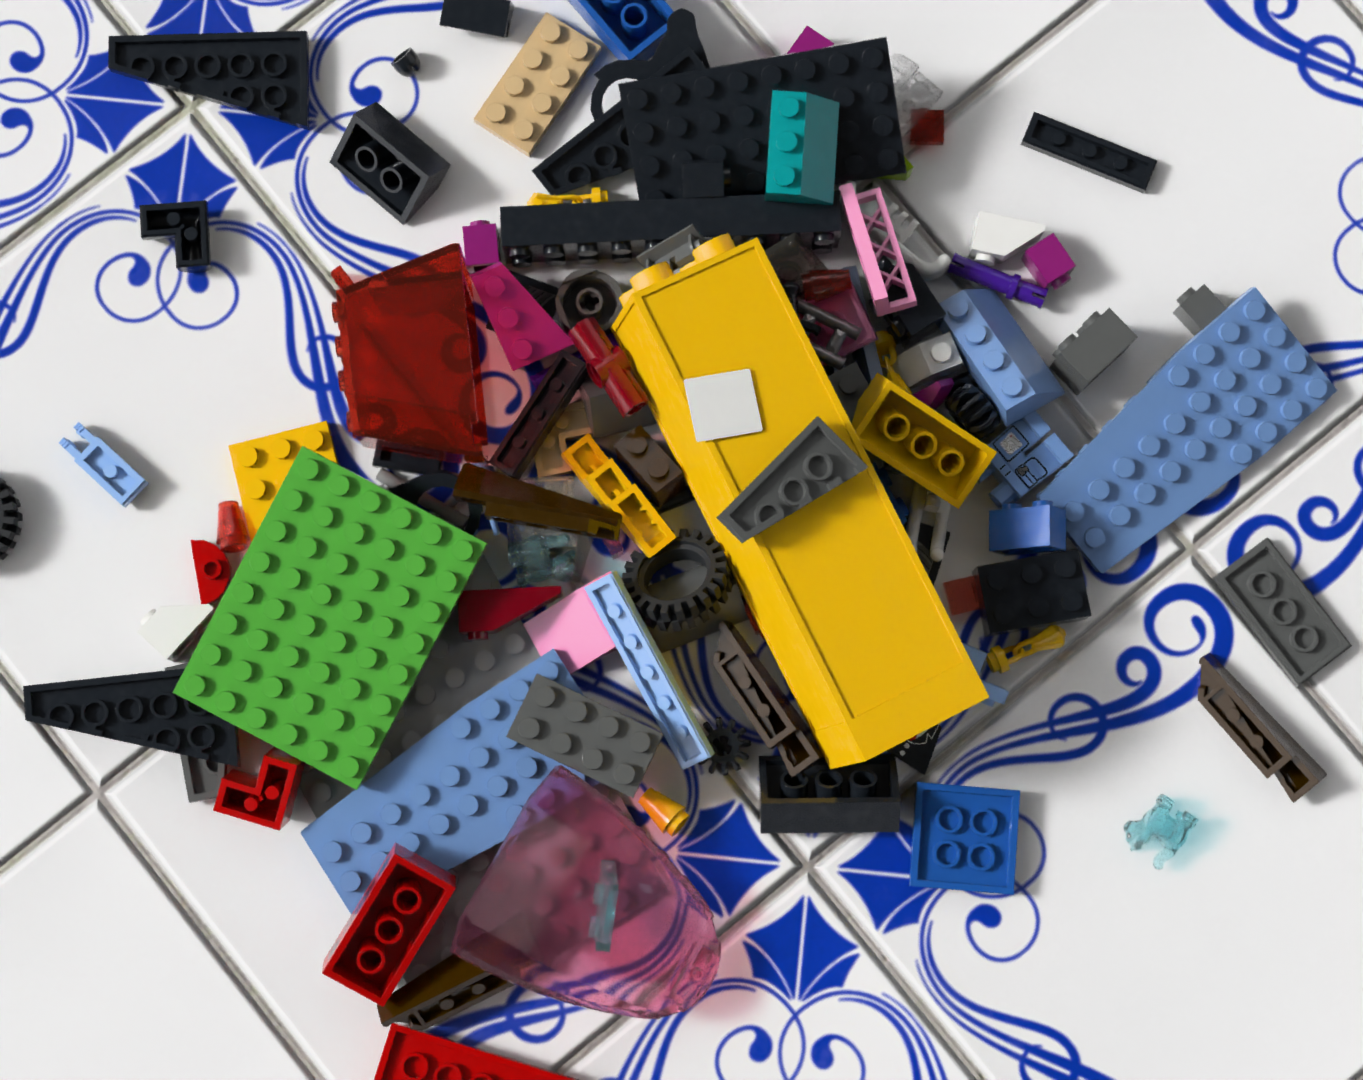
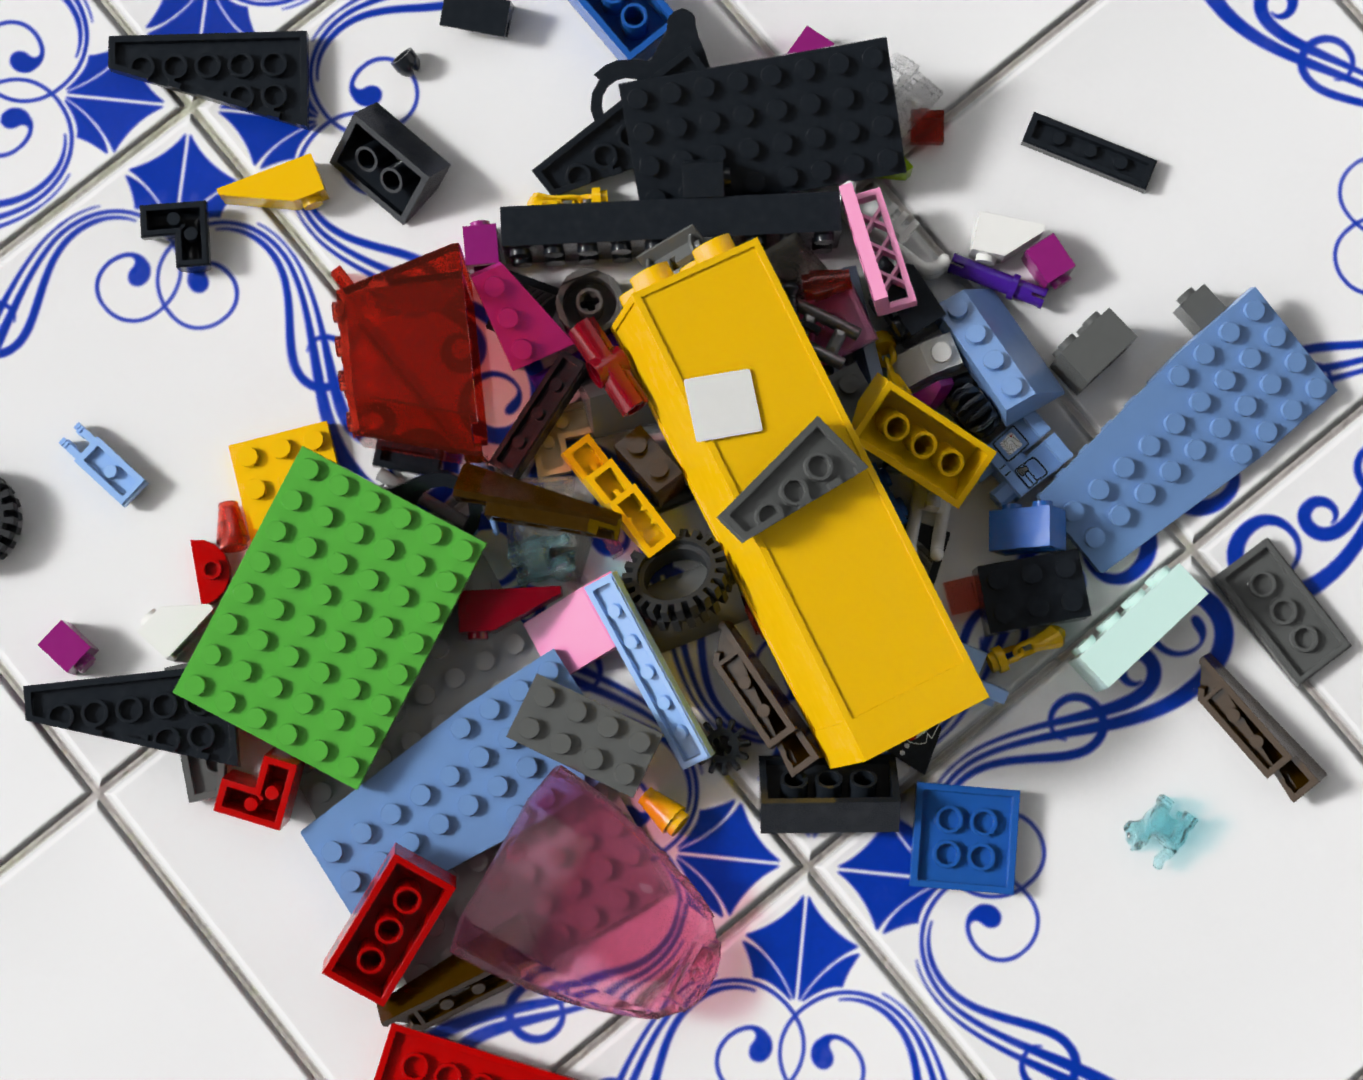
tan plate [473,12,602,157] -> none
clear light blue wing [589,860,619,952] -> none
teal slope [765,90,839,205] -> none
none -> magenta brick [38,620,99,675]
none -> yellow slope [217,153,330,210]
none -> light aqua brick [1068,563,1209,692]

